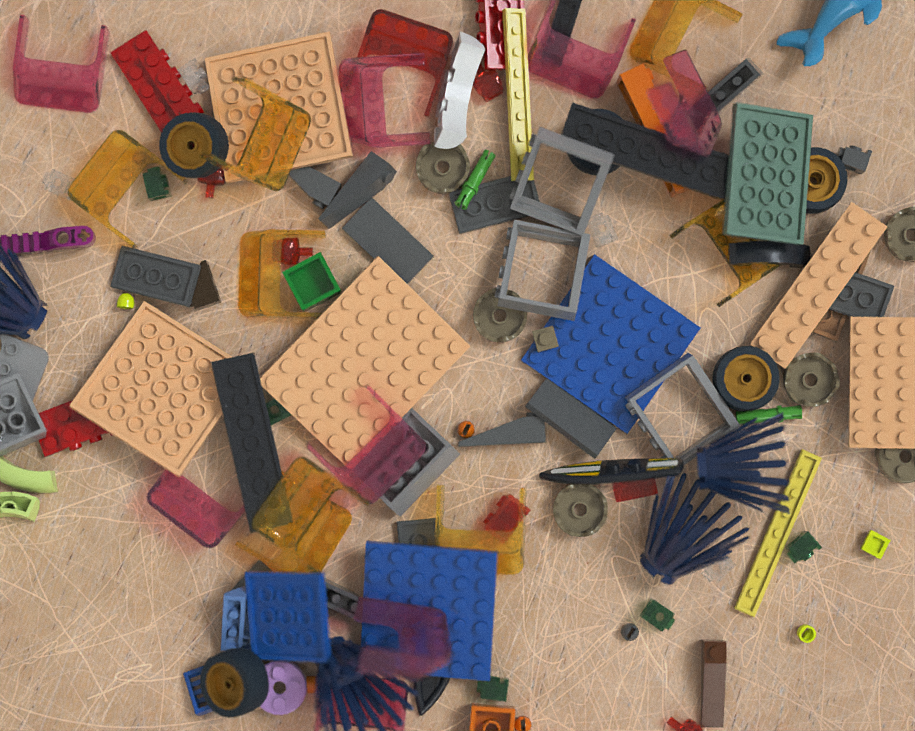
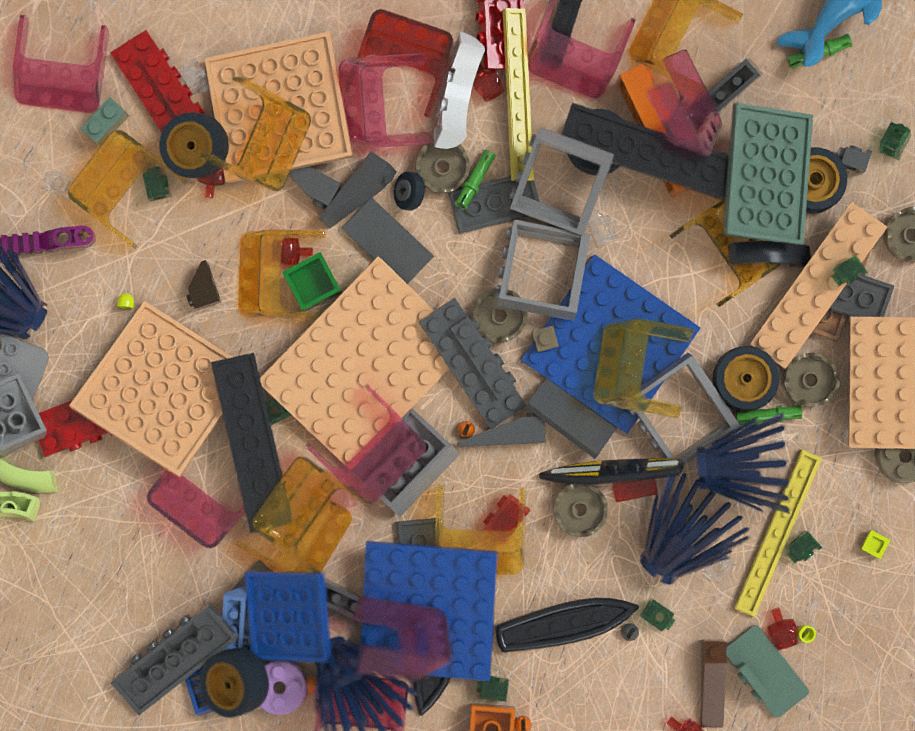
dark grey tile [110,246,201,308] -> none
none -> sand green brick [81,97,130,147]
none -> dark grey plate [111,603,238,715]
none -> black wheel [393,172,425,211]
none -> dark grey plate [419,298,526,429]
none -> black piece [496,597,639,653]
none -> clear yellow windscreen [593,319,694,418]
none -> sand green bracket [727,625,809,718]
none -> clear red piece [767,607,799,650]
none -> bright green pin [787,34,853,69]
none -> clear green brick [831,254,868,286]
none -> clear green brick [879,122,911,160]

